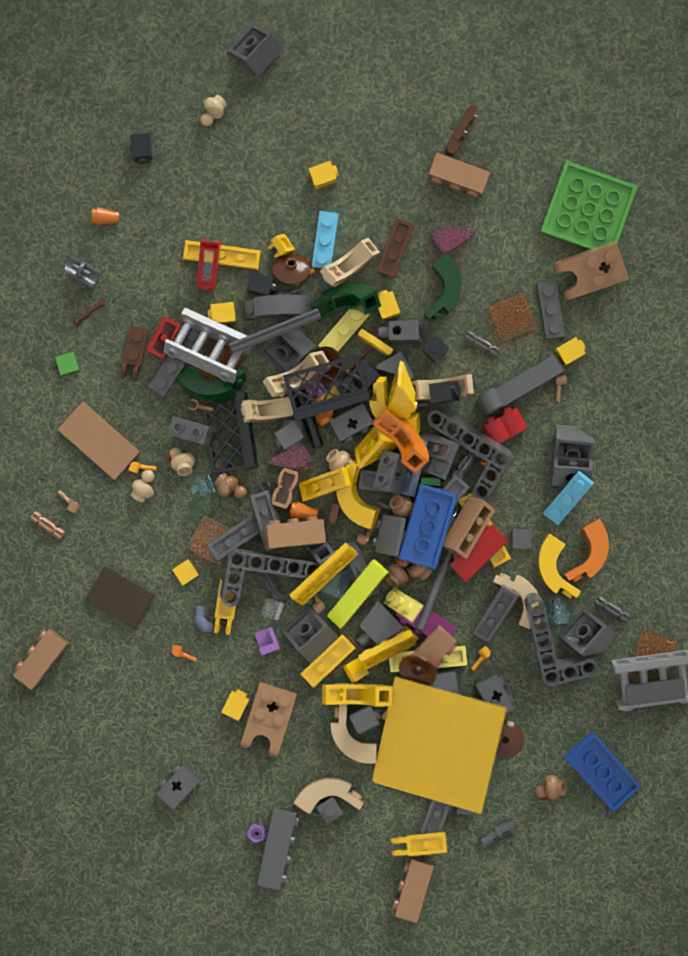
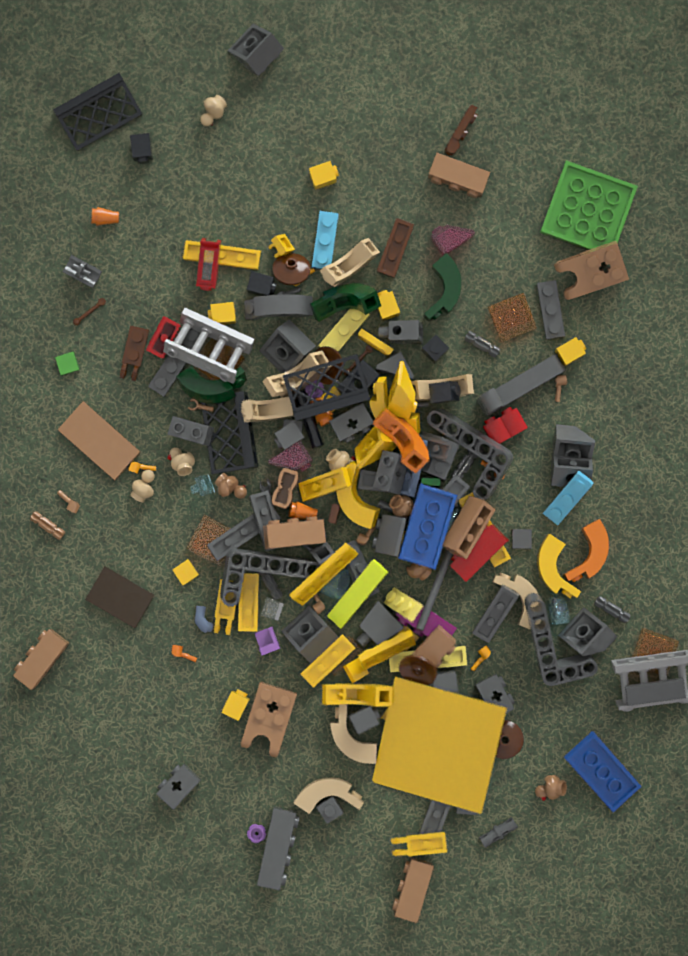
dark grey axle [229,309,321,353] -> none
medium nougat animal [385,557,409,588] -> none
none -> black fence [53,73,142,151]
none -> yellow plate [238,573,259,632]

